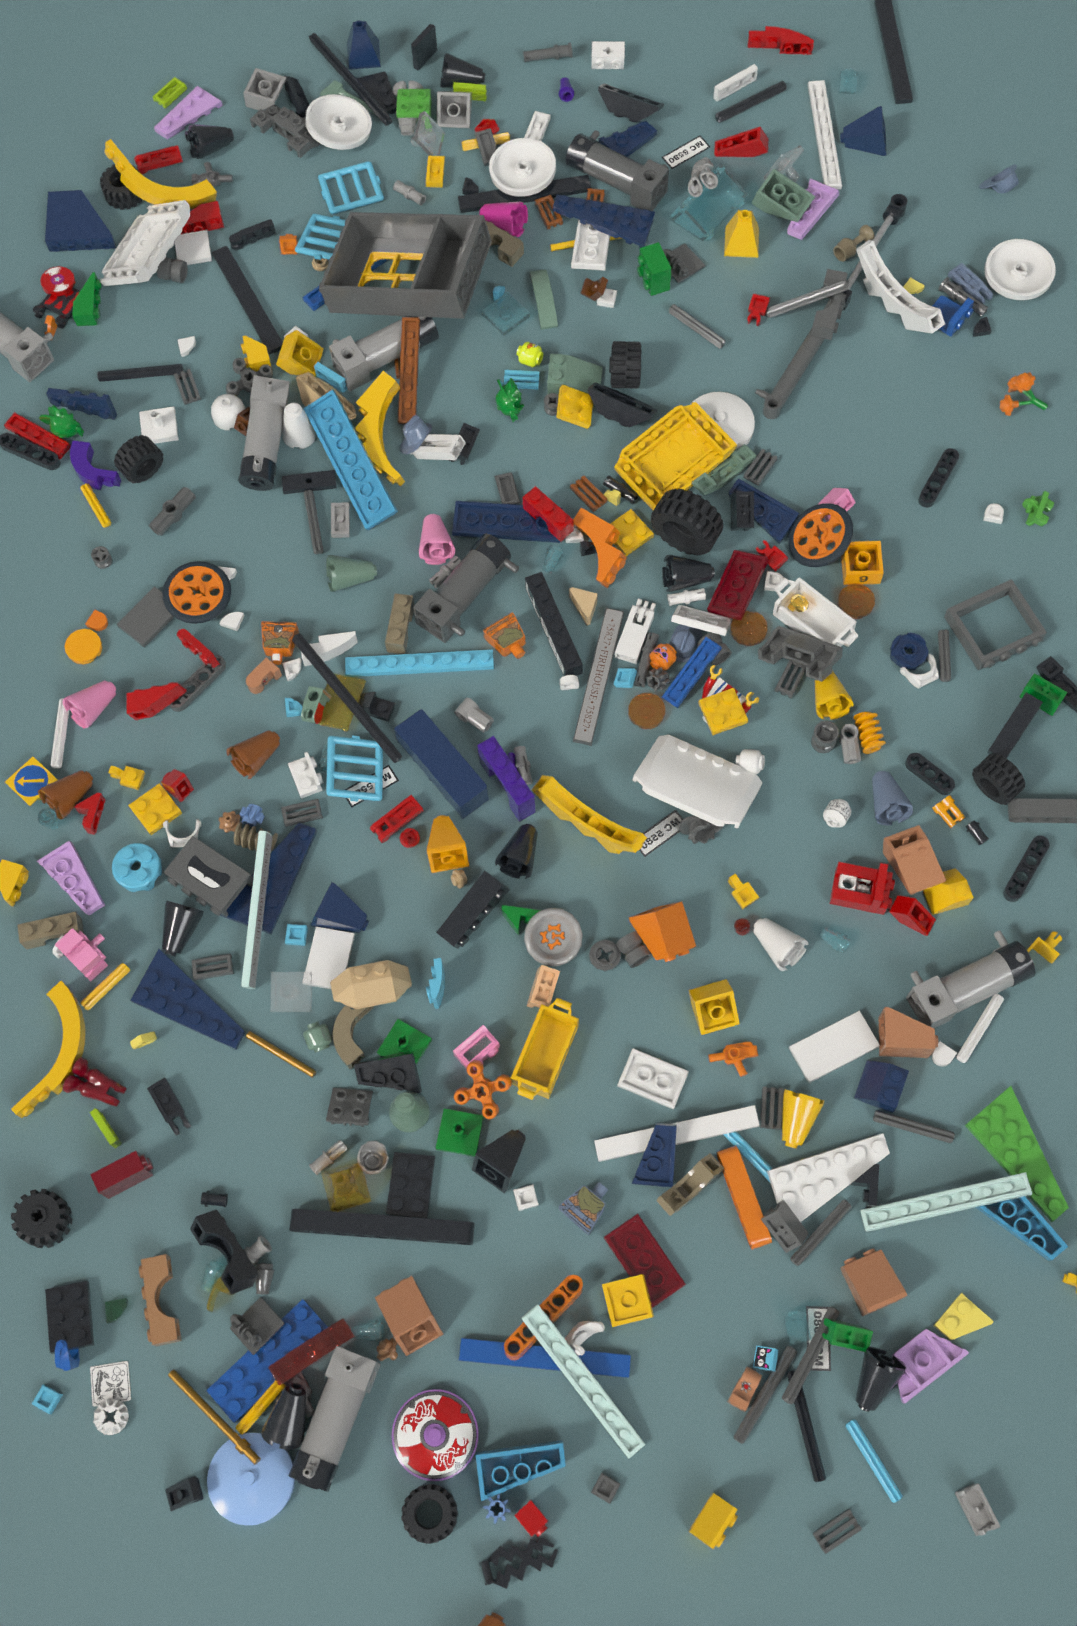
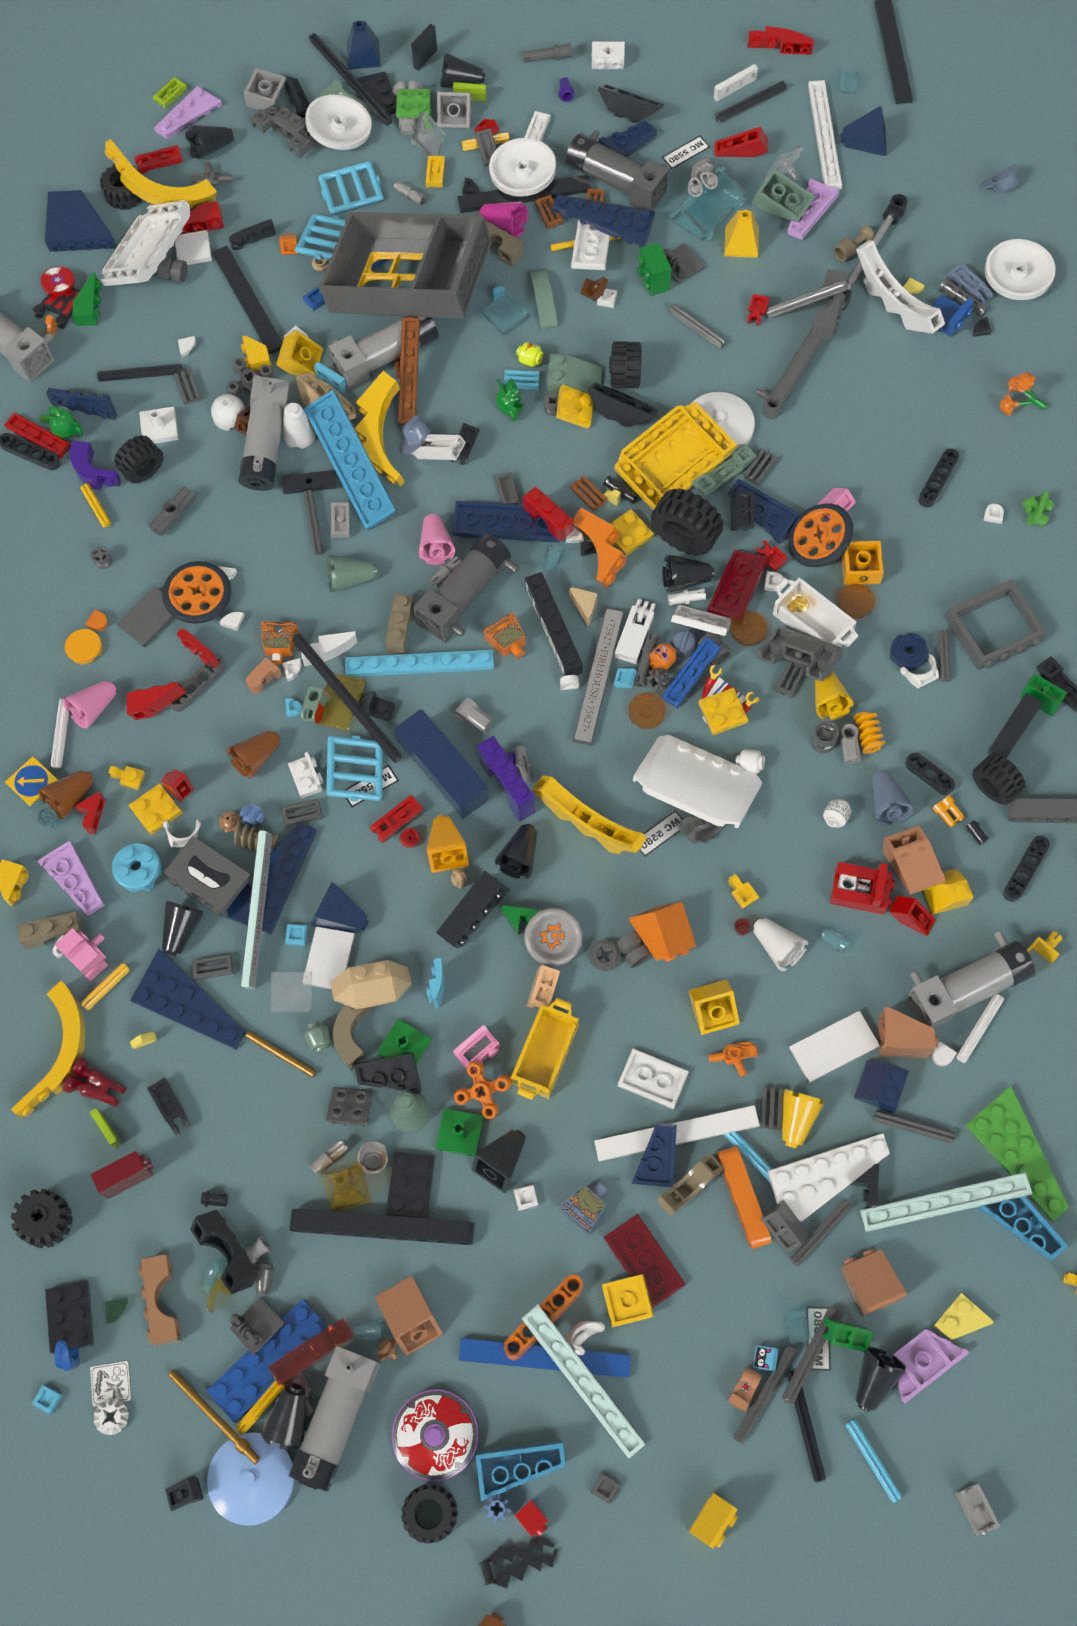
dark grey tile [812,1509,862,1554] -> none

